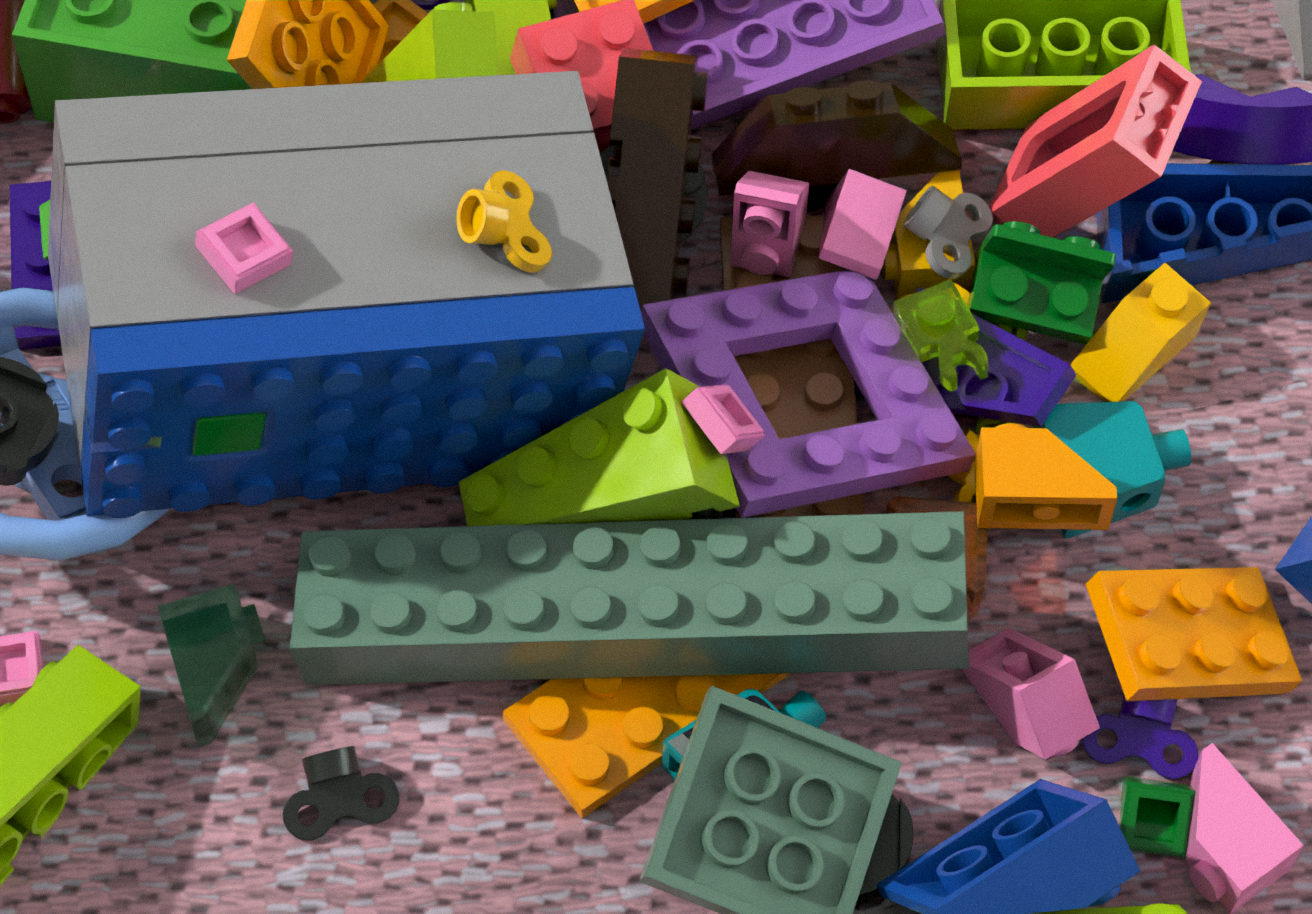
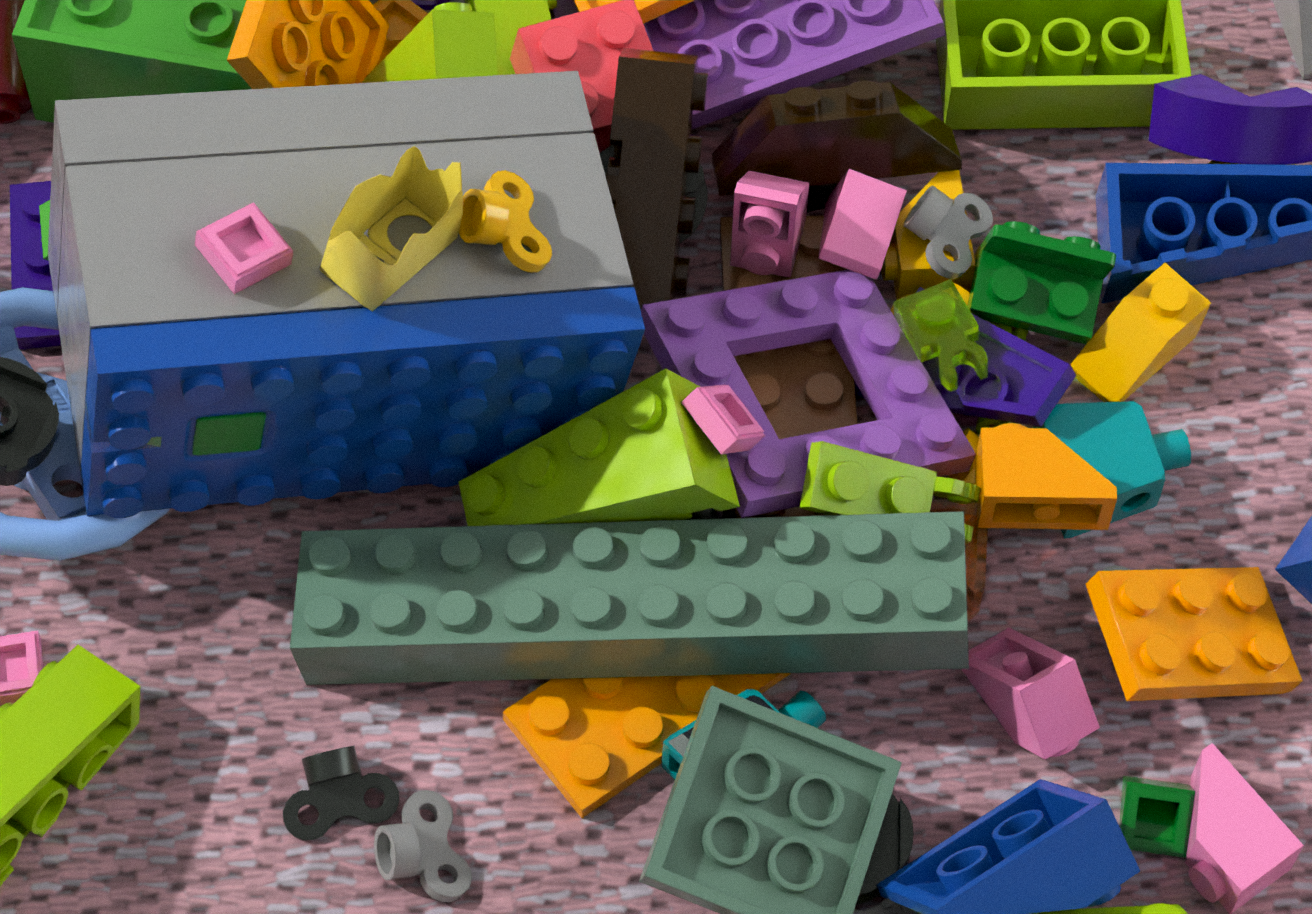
clear green slope [157,584,265,747] -> none
coral piece [989,44,1202,238] -> none
dark purple piece [1082,695,1198,779] -> none
none -> light yellow piece [319,146,463,312]
none -> light grey piece [374,790,472,902]
none -> lime hinge [799,441,980,543]

